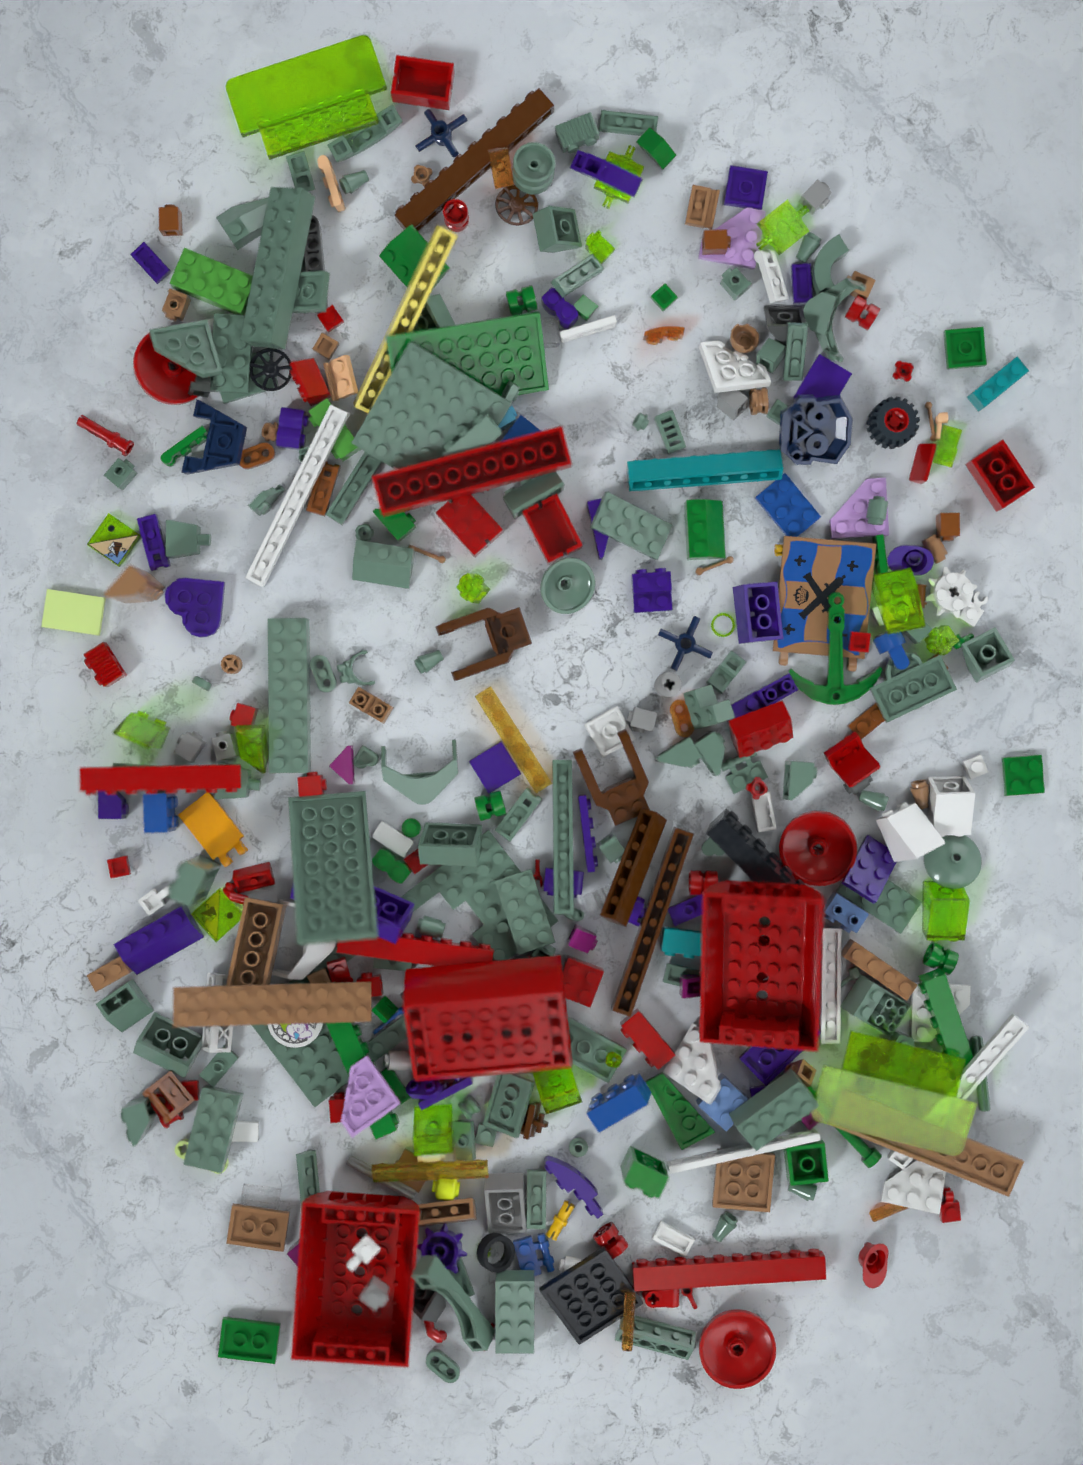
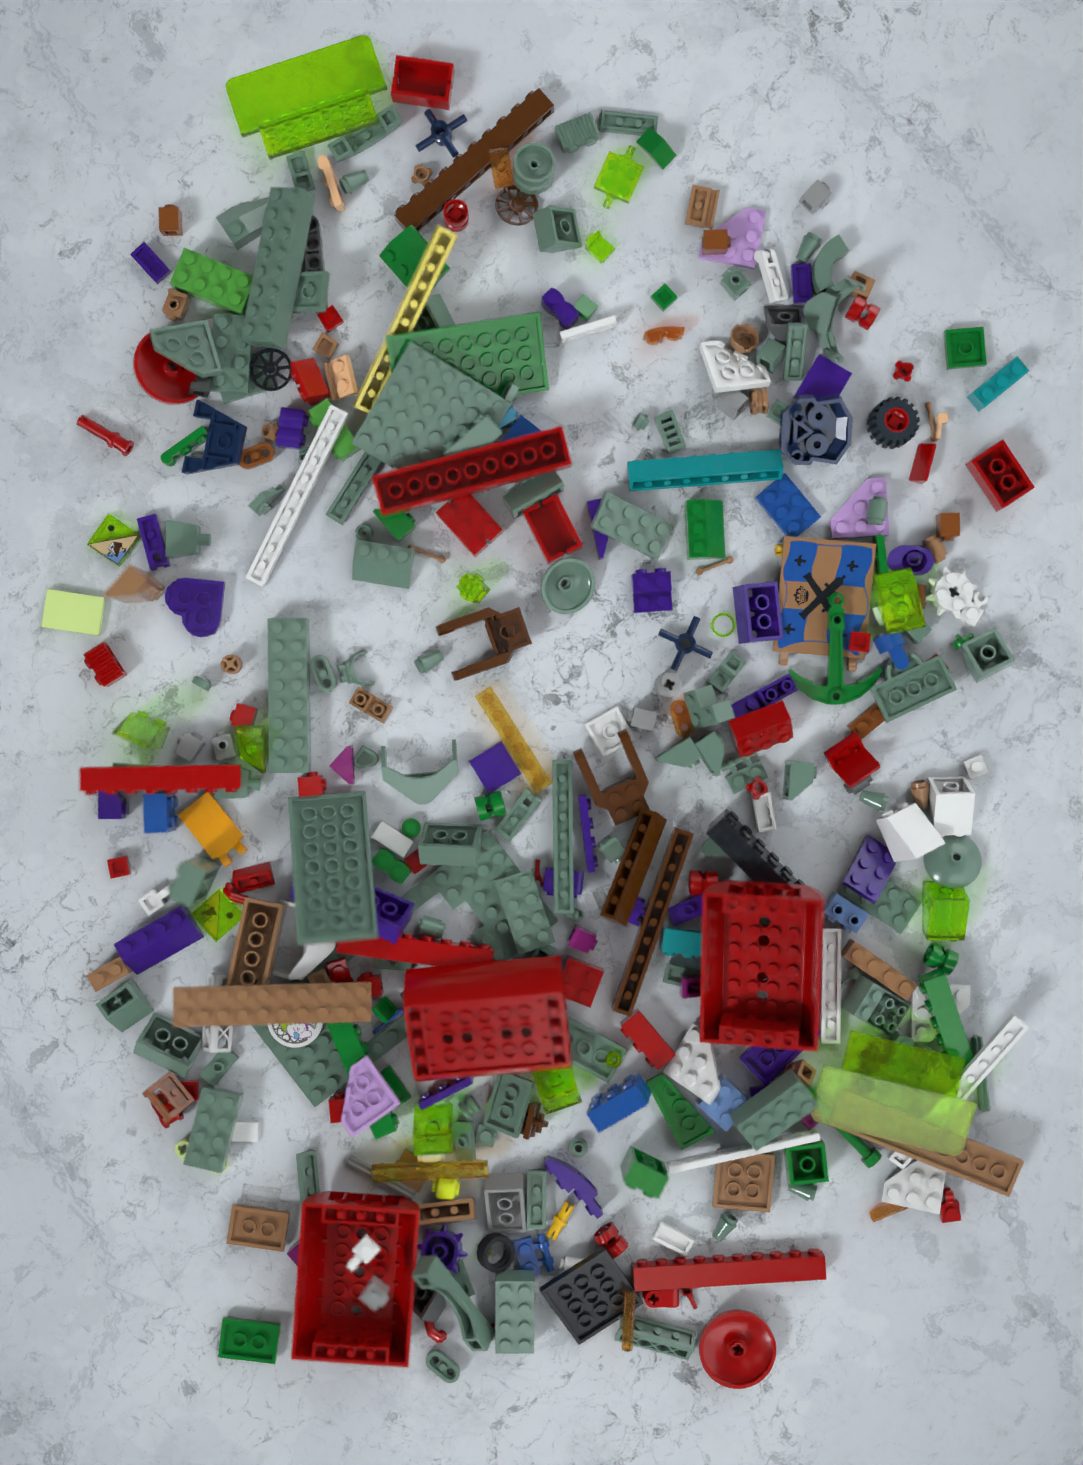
sand green brick [104,458,137,490] -> none
sand green slope [121,1096,157,1147] -> none
dark orange plate [306,461,341,517] -> none
white brick [383,1051,412,1071] -> none
dark purple plate [406,1079,443,1100] -> none
green wheel [506,285,538,316] -> none
sand green tile [551,254,604,298] -> none
dark purple slope [570,150,643,197] -> none
dark purple tile [724,165,768,210] -> none
clear neon green plate [756,199,809,255] -> none
red dish [779,811,857,886] -> none
red piece [858,1242,889,1289] -> none
clear neon green brick [924,625,959,655] -> none
clear neon green slope [933,425,962,468] -> none
green plate [1002,755,1045,796] -> none

